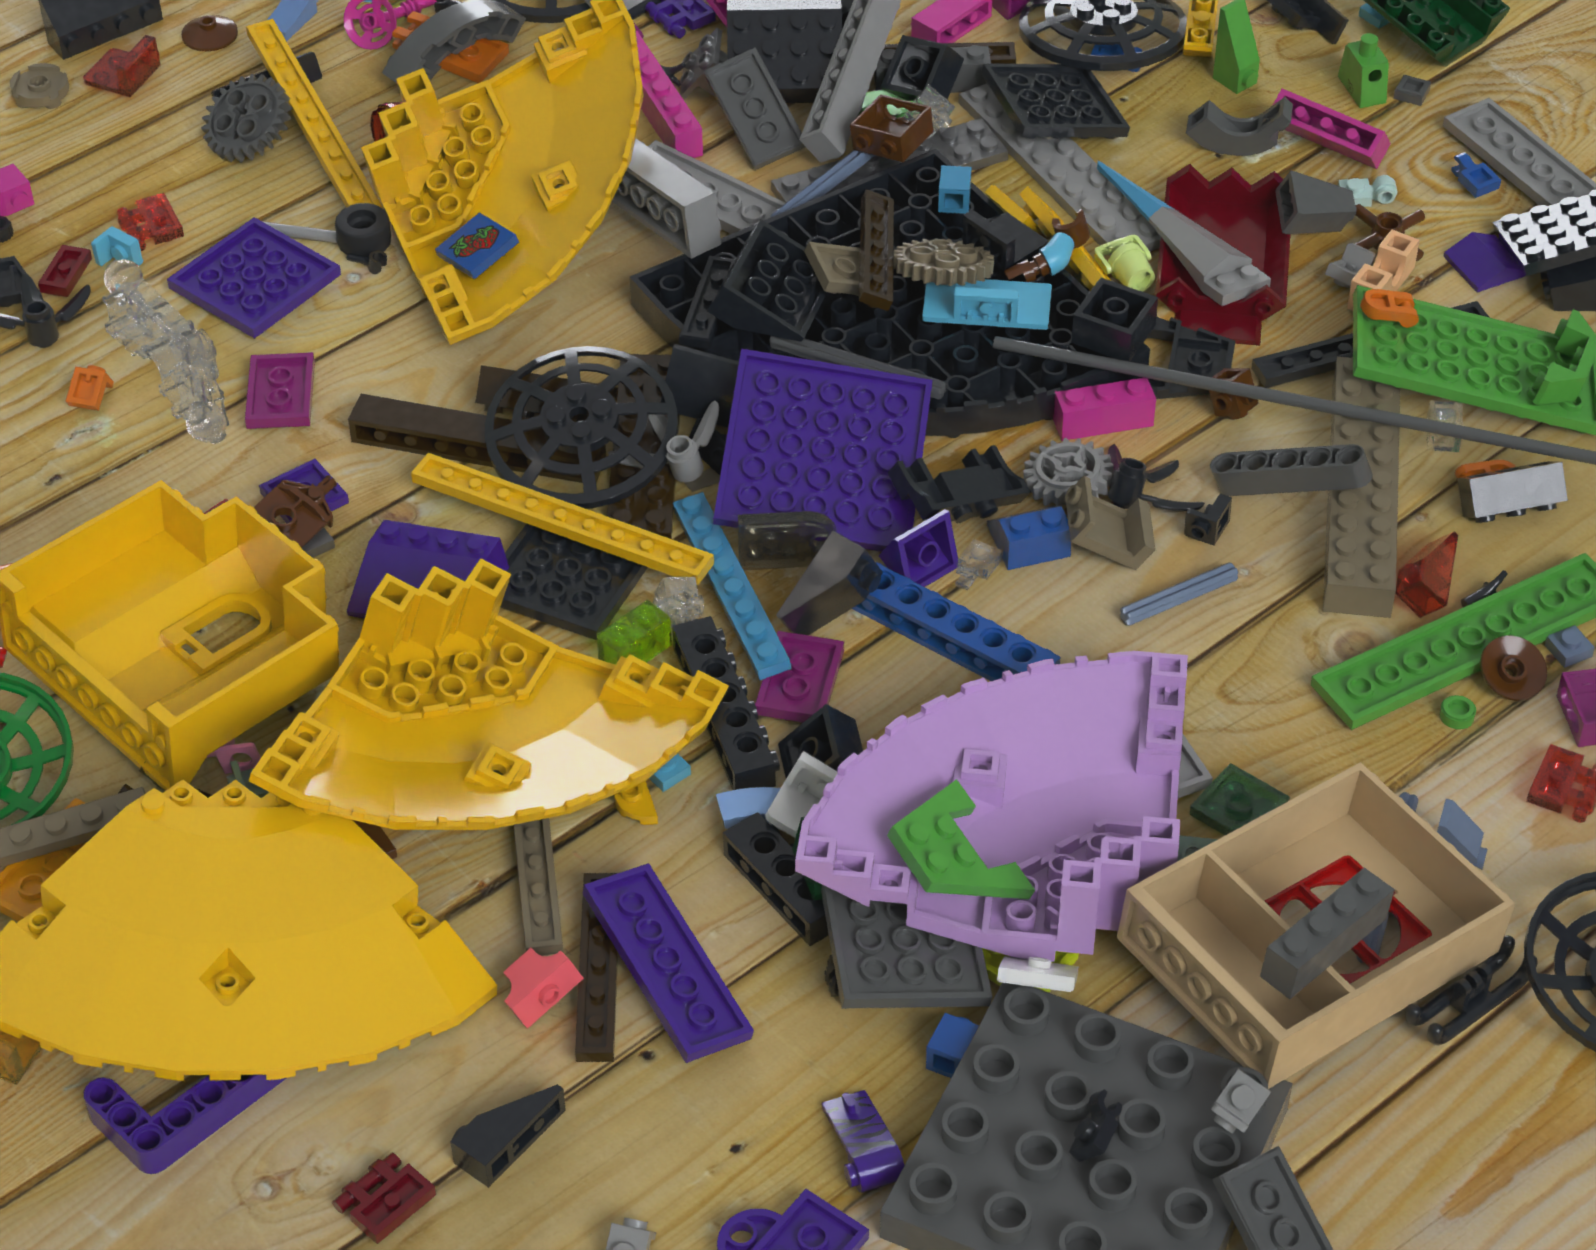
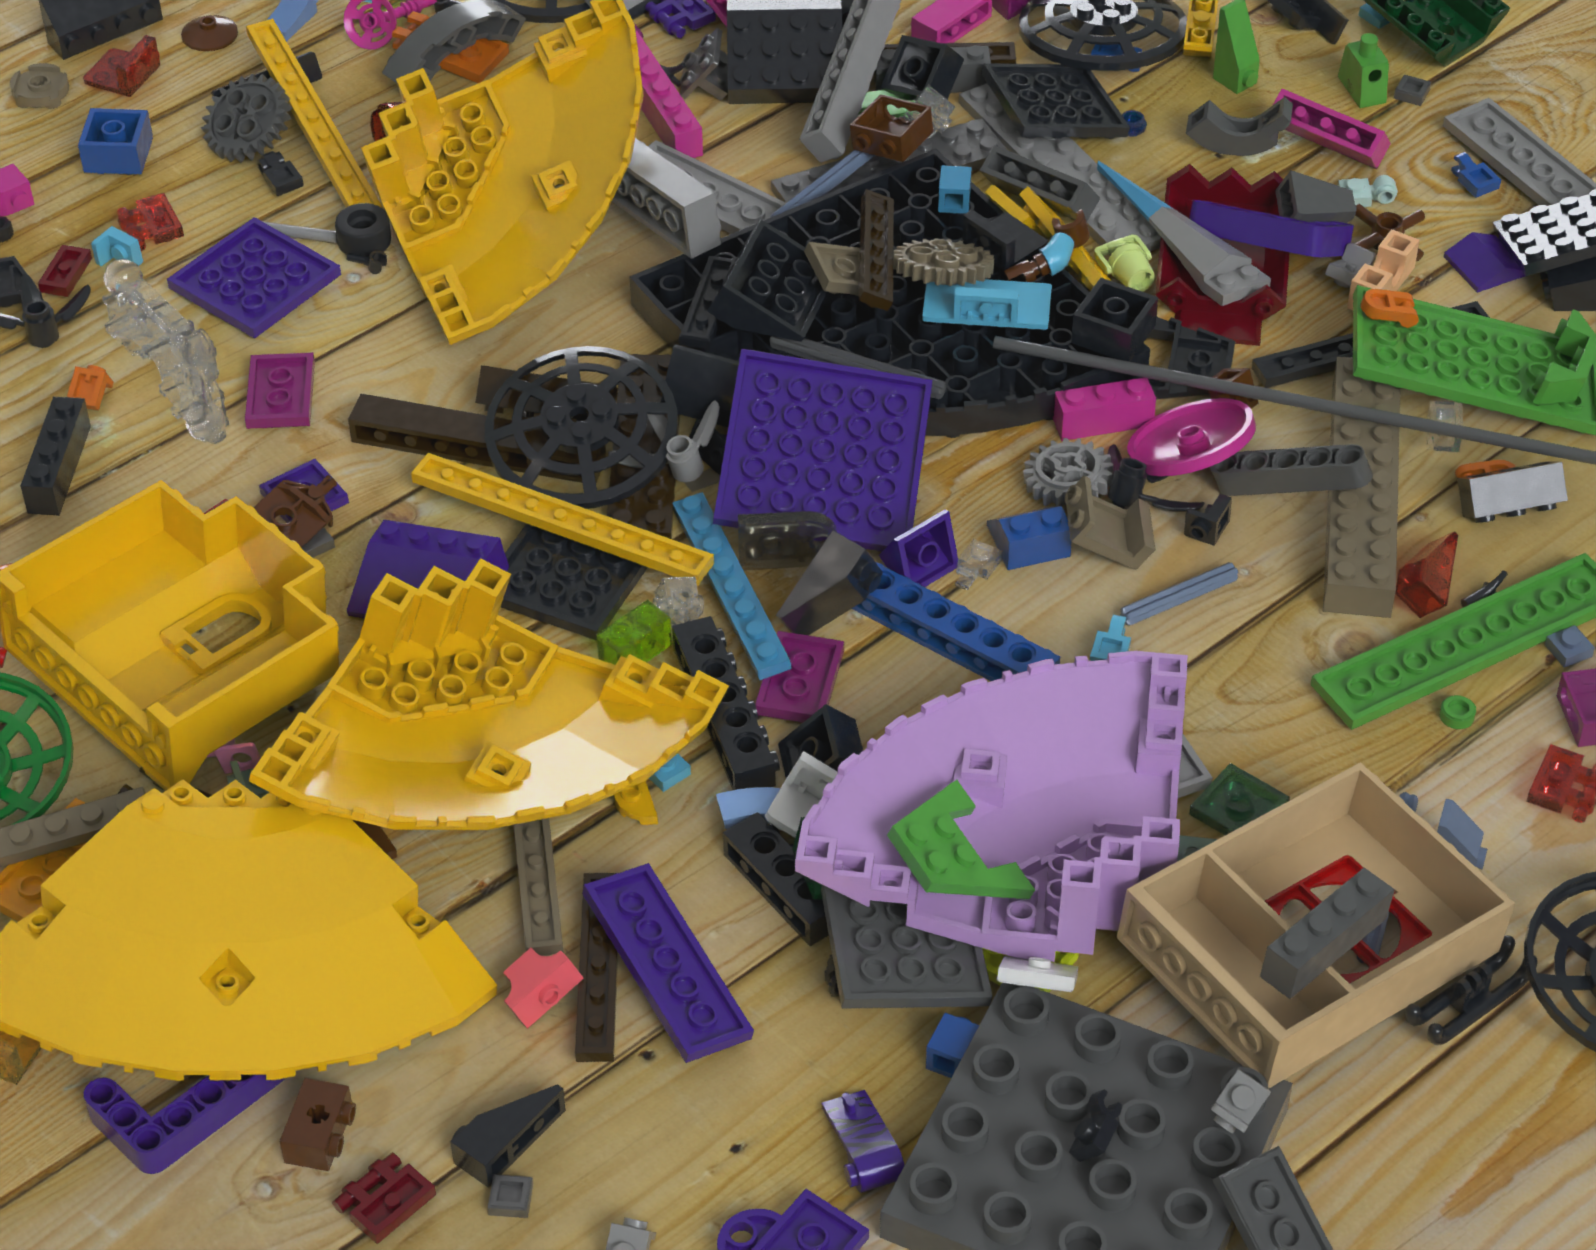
blue tile [435,212,519,279] -> none
dark grey piece [704,47,806,171] -> none
black bracket [888,445,1031,523] -> none
reddish brown dish [1480,635,1547,701] -> none
none -> black brick [20,396,91,516]
none -> blue brick [78,108,153,175]
none -> black plate [257,151,304,196]
none -> reddish brown brick [279,1078,356,1172]
none -> flat silver tile [488,1174,533,1218]
none -> dark grey brick [979,145,1100,222]
none -> medium azure plate [1090,615,1131,661]
none -> clear blue plate [1122,110,1147,137]
none -> dark pink dish [1127,398,1256,476]
none -> dark purple beam [1189,200,1354,257]

